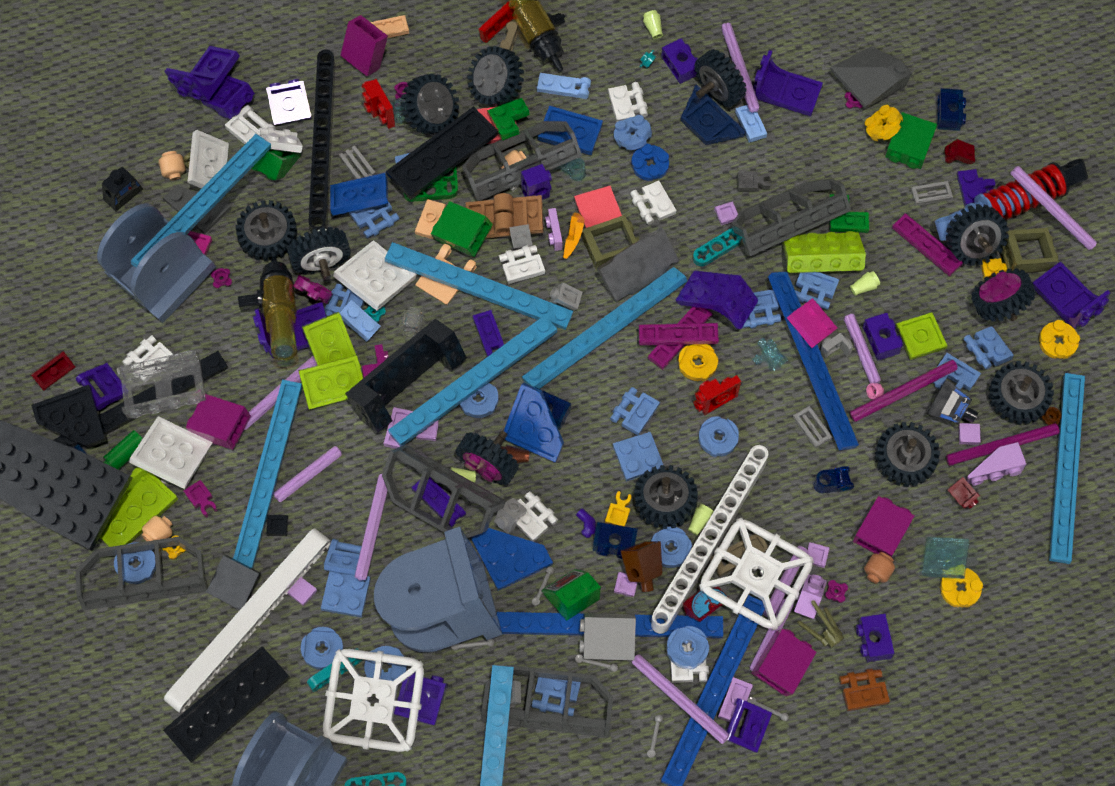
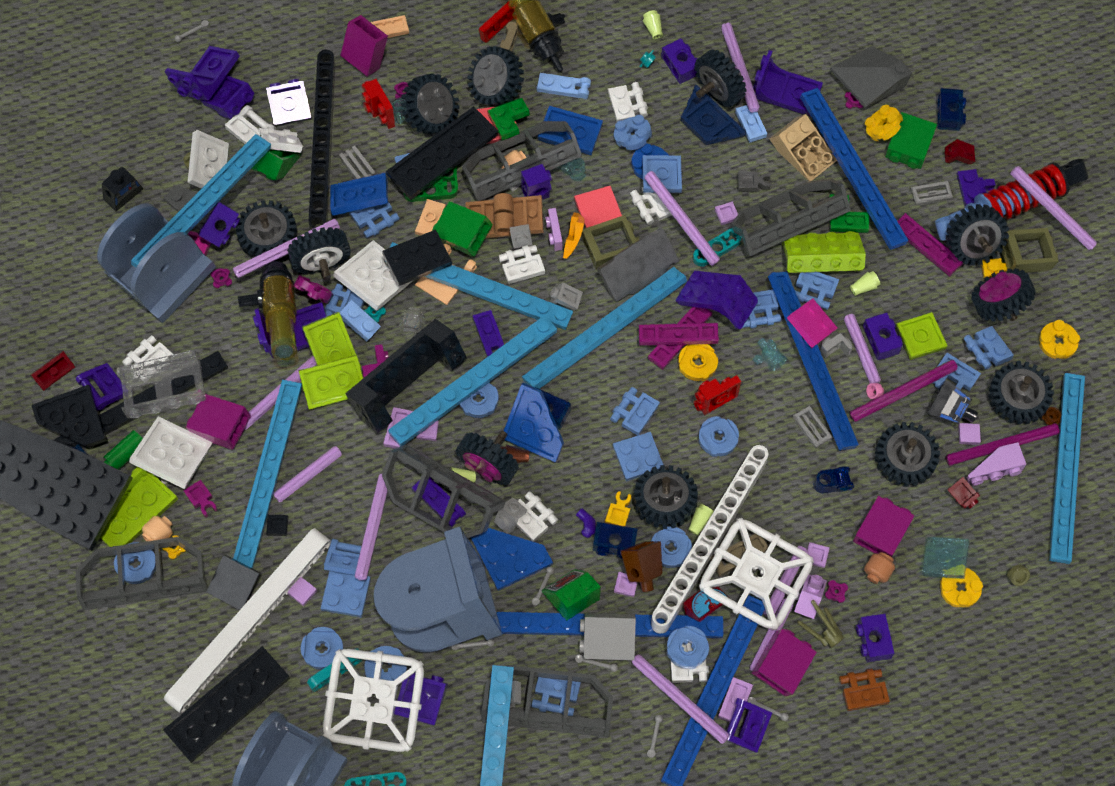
light nougat head [159,151,186,181] -> none
dark purple bracket [1032,261,1111,329] -> none
none -> light grey hinge [175,20,209,42]
none -> dark purple brick [198,201,240,247]
none -> lavender axle [233,219,340,278]
none -> black plate [382,229,452,287]
none -> medium blue plate [642,155,682,193]
none -> lavender axle [645,171,720,266]
none -> tan slope [769,114,837,181]
none -> blue plate [800,88,908,250]
none -> olive tile [1006,565,1030,586]

